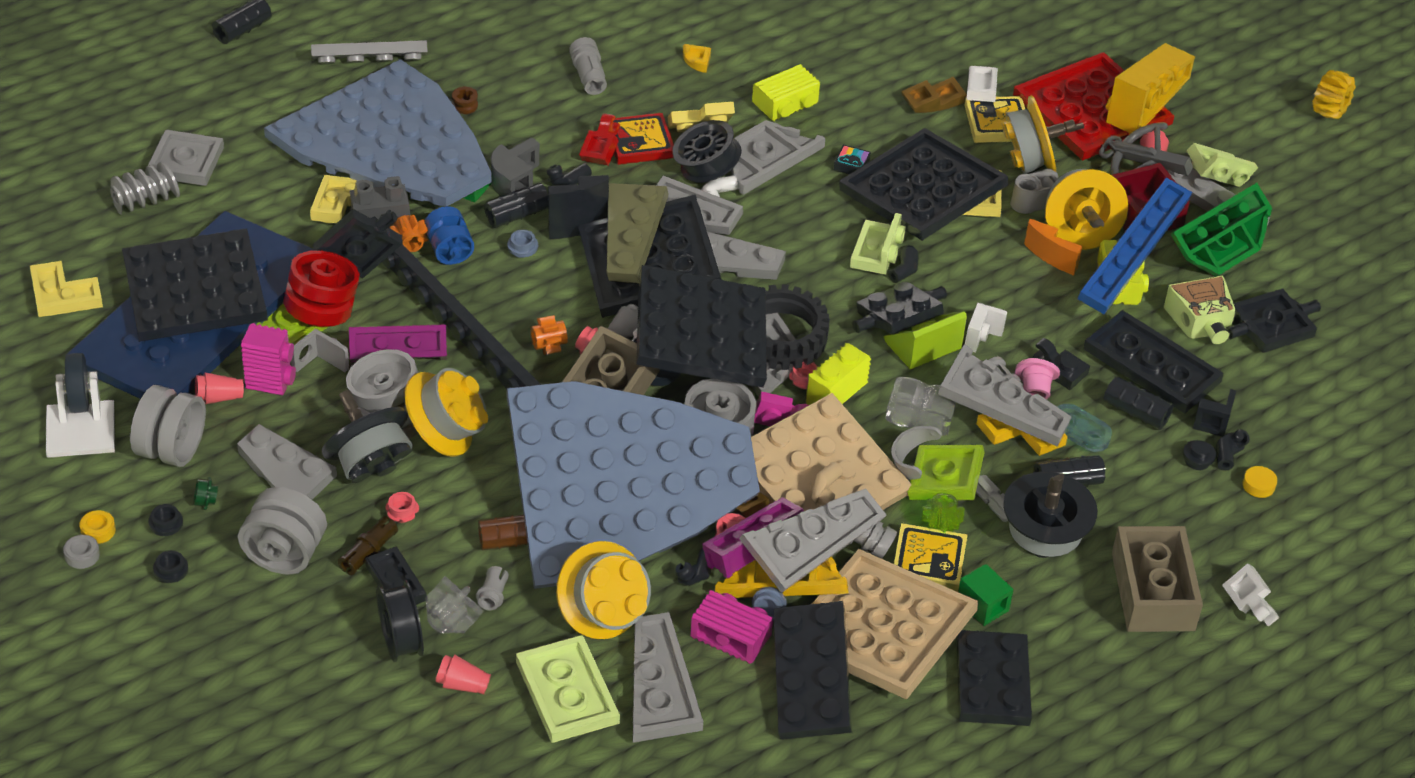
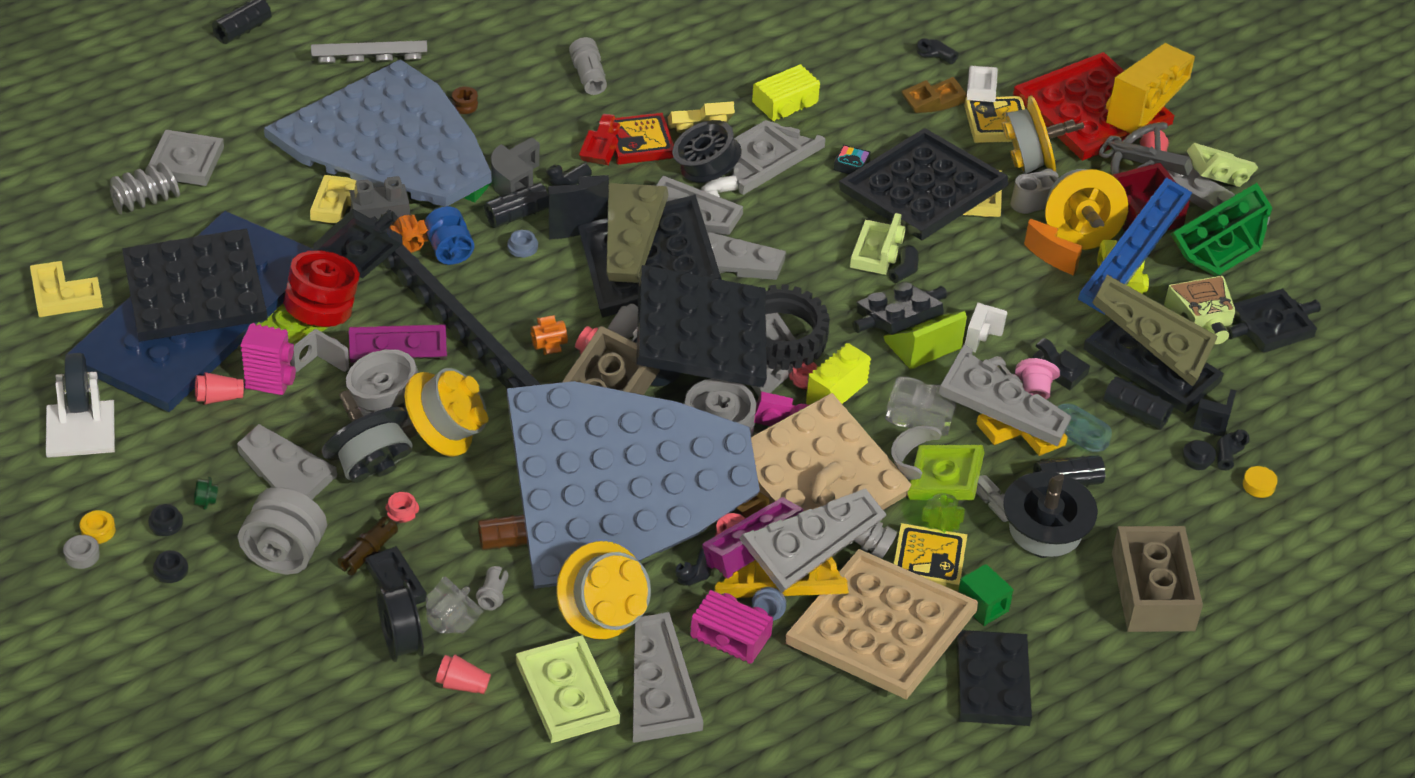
light grey wheel [130,385,206,467] -> none
yellow tile [683,44,711,73] -> none
black plate [774,601,852,740] -> none
white plate [1222,563,1279,626] -> none
yellow gear [1312,70,1356,119] -> none
none -> black arm [916,38,959,64]
none -> olive wing [1092,275,1218,386]

